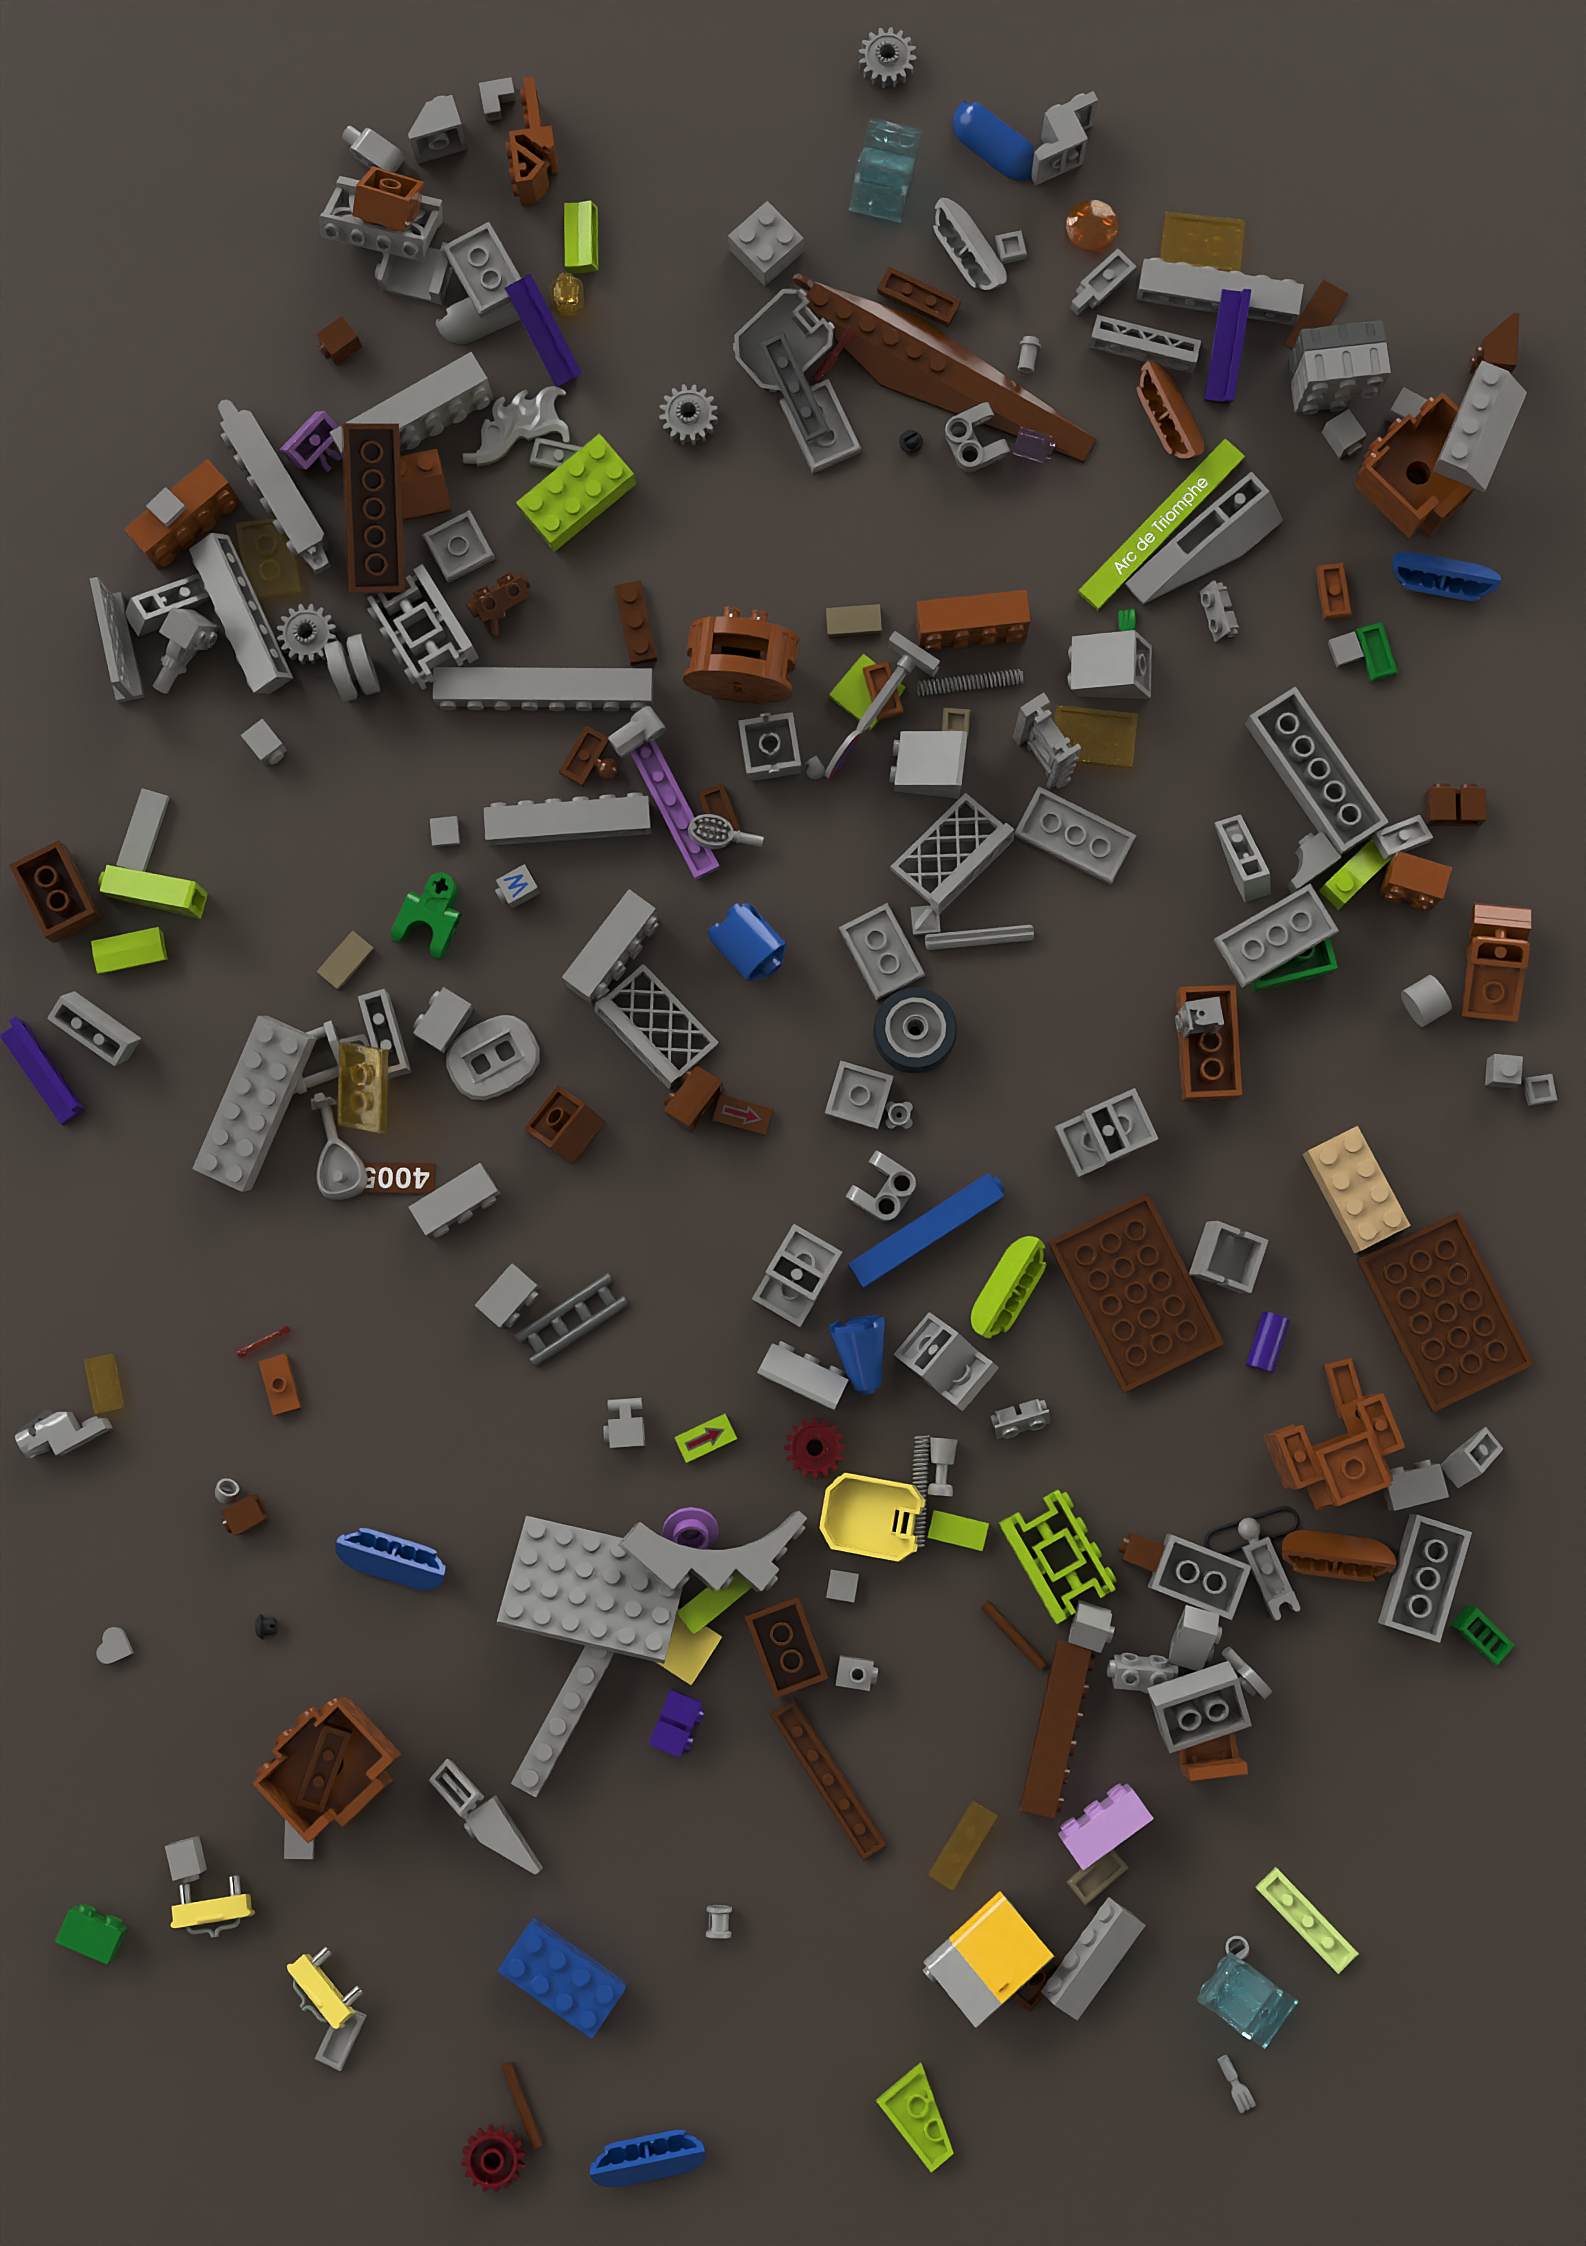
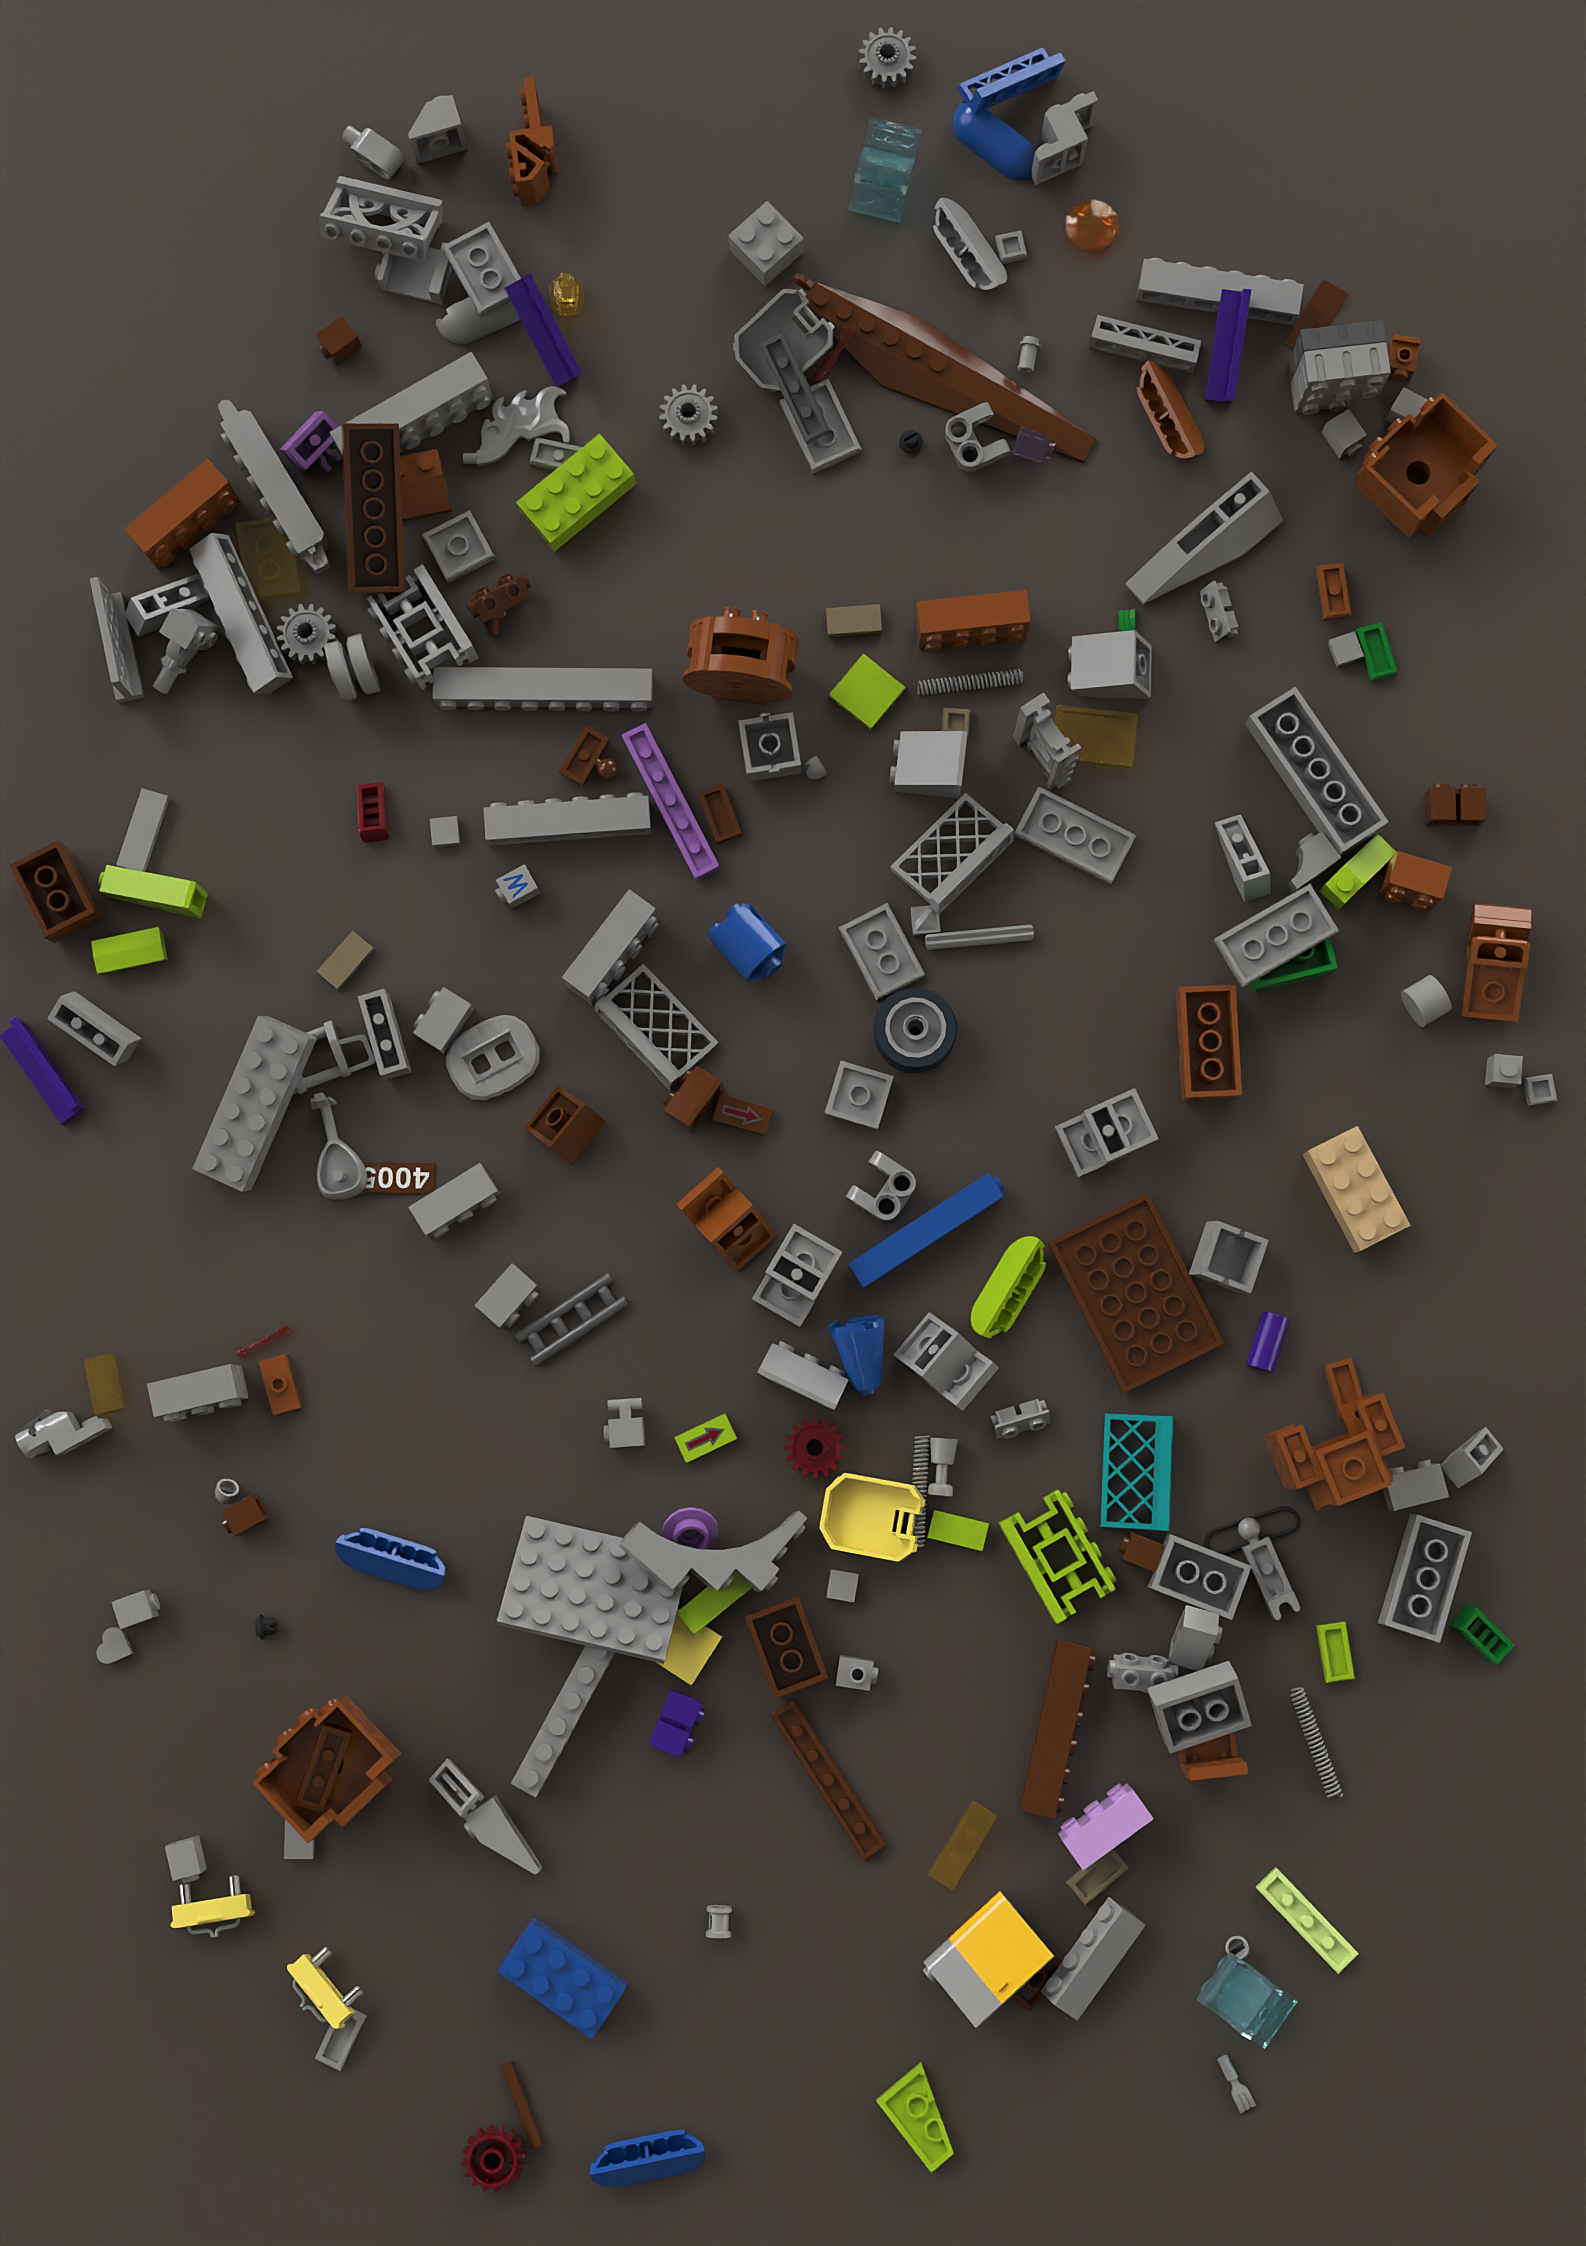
green brick [55,1904,128,1965] -> none
light grey tile [146,487,187,527] -> none
light grey brick [241,719,287,767] -> none
clear yellow tile [338,1042,388,1133] -> none
dark orange brick [352,166,424,232] -> none
green piece [390,872,462,960] -> none
light grey piece [479,77,516,122] -> none
lime piece [564,200,598,274] -> none
light grey piece [608,706,666,758] -> none
reddish brown plate [614,580,657,666] -> none
light grey piece [688,814,764,849] -> none
light grey piece [824,631,940,779] -> none
dark orange tile [863,661,904,721] -> none
reddish brown plate [877,266,961,328] -> none
light grey plate [885,1101,913,1129] -> none
reddish brown bar [980,1600,1047,1671] -> none
light grey brick [1068,1600,1115,1653] -> none
light grey hinge [1070,249,1137,315] -> none
lime tile [1078,439,1245,611] -> none
clear yellow tile [1160,212,1245,272] -> none
light grey hinge [1175,997,1224,1039] -> none
light grey piece [1222,1647,1272,1700] -> none
dark orange brick [1282,1530,1396,1582] -> none
reddish brown plate [1356,1212,1535,1413] -> none
light grey plate [1371,815,1433,860] -> none
blue brick [1392,552,1501,601] -> none
light grey slope [1433,361,1527,492] -> none
reddish brown slope [1468,313,1520,378] -> none
none -> light grey brick [111,1589,160,1629]
none -> light grey brick [147,1364,249,1422]
none -> dark red slope [356,782,389,843]
none -> dark orange bracket [676,1167,778,1272]
none -> blue fence [957,47,1066,114]
none -> teal fence [1101,1413,1174,1531]
none -> light grey piece [1289,1687,1343,1798]
none -> lime tile [1316,1621,1355,1683]
none -> dark orange brick [1388,334,1421,381]

